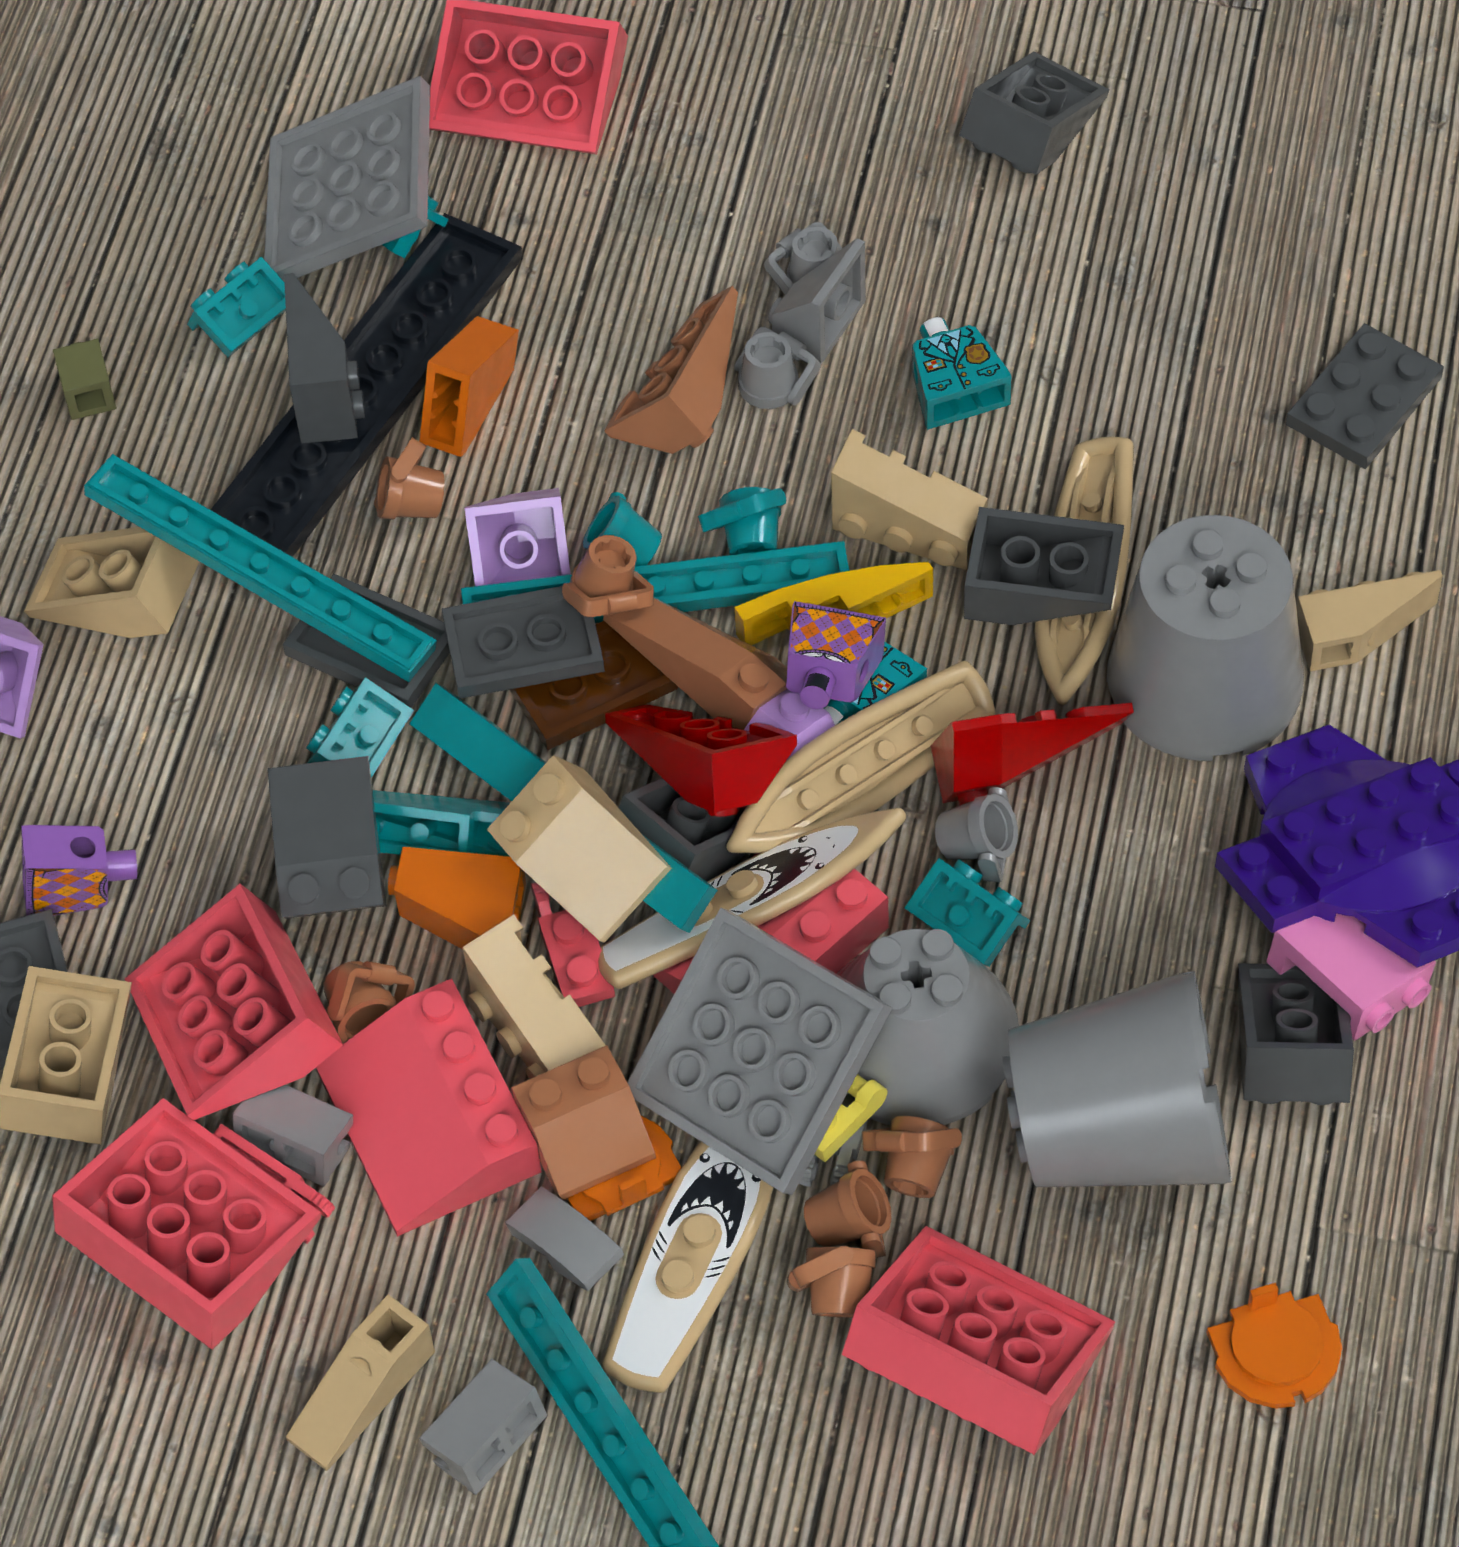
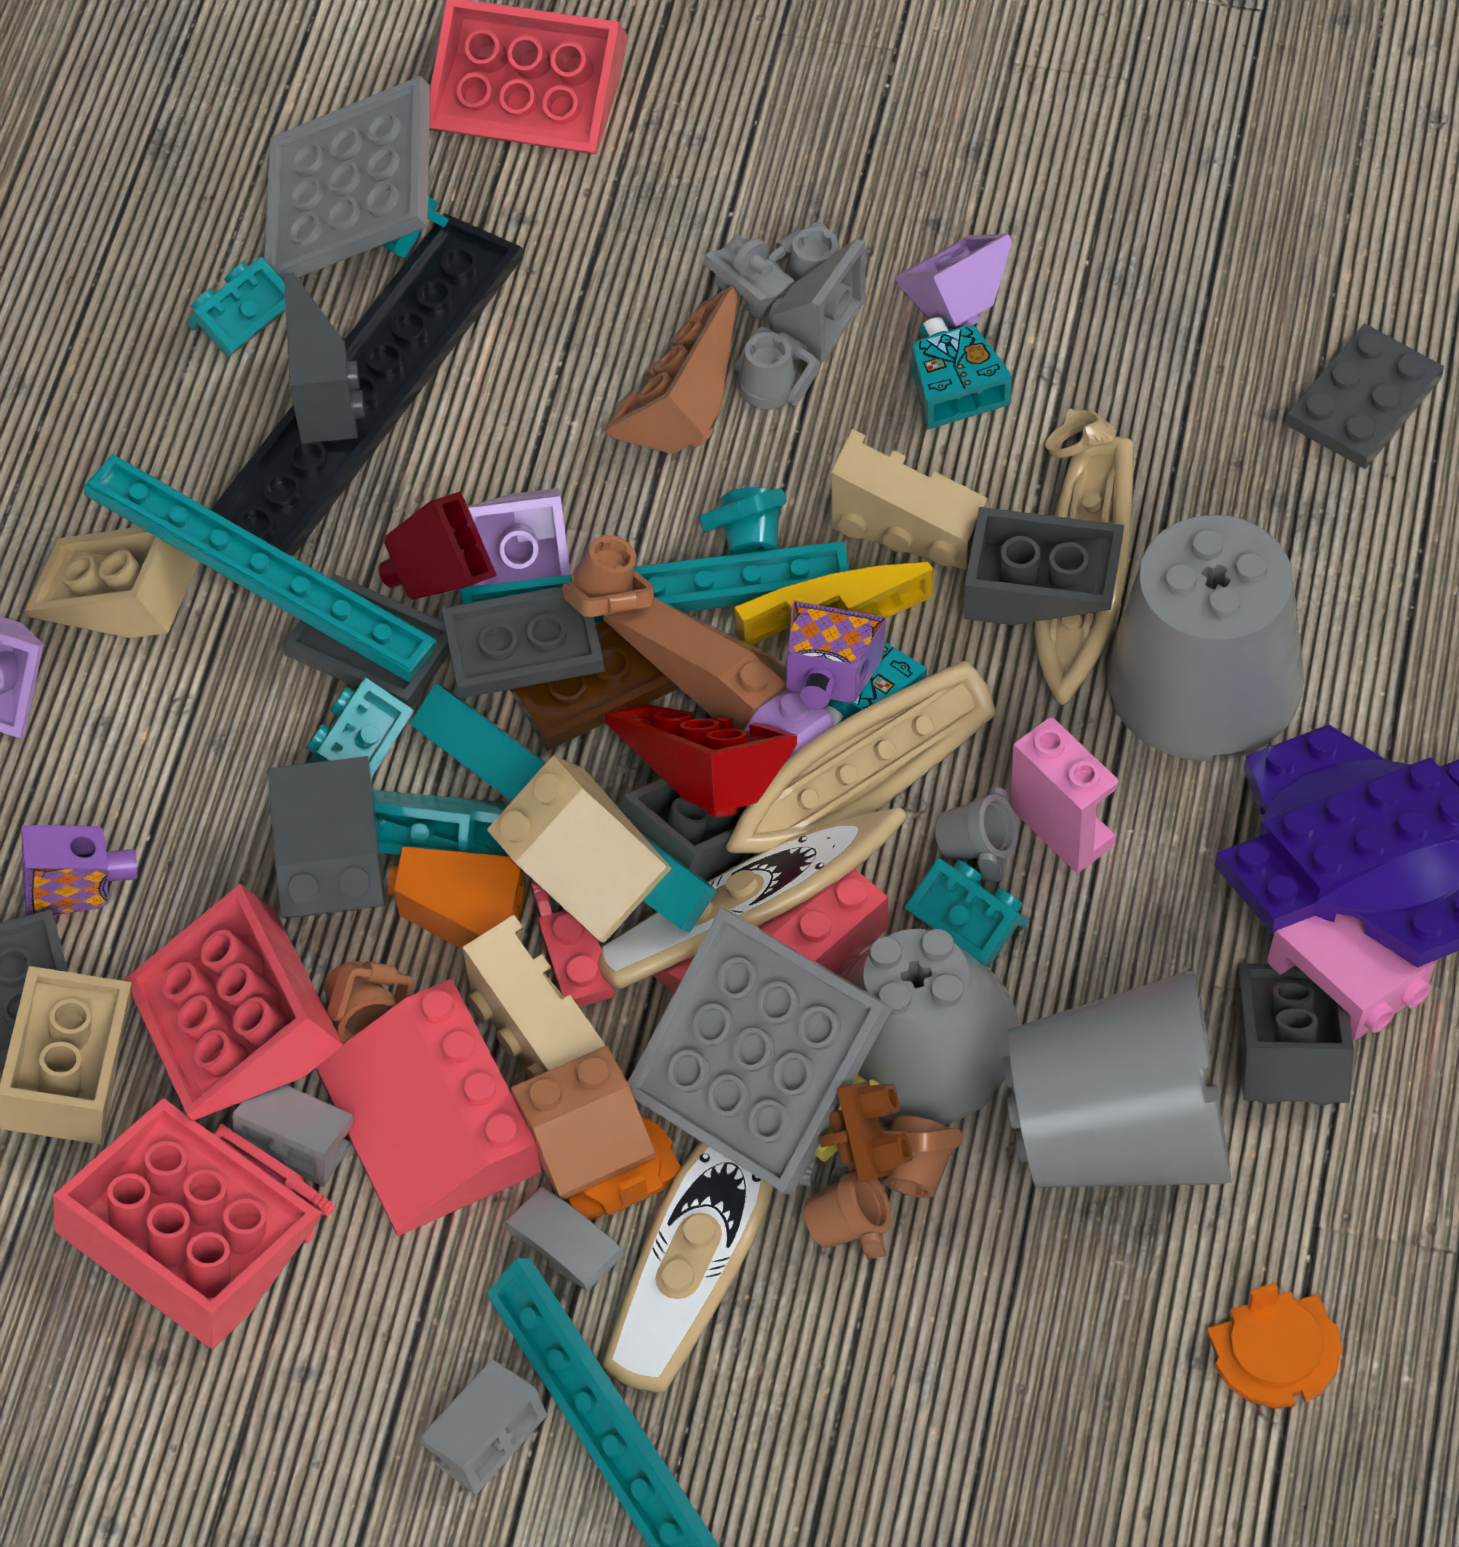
olive brick [53,338,117,420] -> none
tan slope [286,1294,435,1471] -> none
nougat piece [374,437,445,520] -> none
orange slope [419,316,519,457] -> none
teal piece [583,492,662,567] -> none
nougat piece [787,1246,876,1318] -> none
coral slope [842,1226,1116,1455] -> none
red wedge [930,703,1134,806] -> none
dark grey slope [959,51,1110,175] -> none
tan slope [1296,570,1443,671] -> none
none -> dark red torso [379,491,497,600]
none -> light grey hips [704,235,795,319]
none -> dark orange hips [819,1081,913,1183]
none -> lavender slope [895,234,1012,329]
none -> bright pink panel [1011,718,1118,874]
none -> tan piece [1045,408,1116,458]

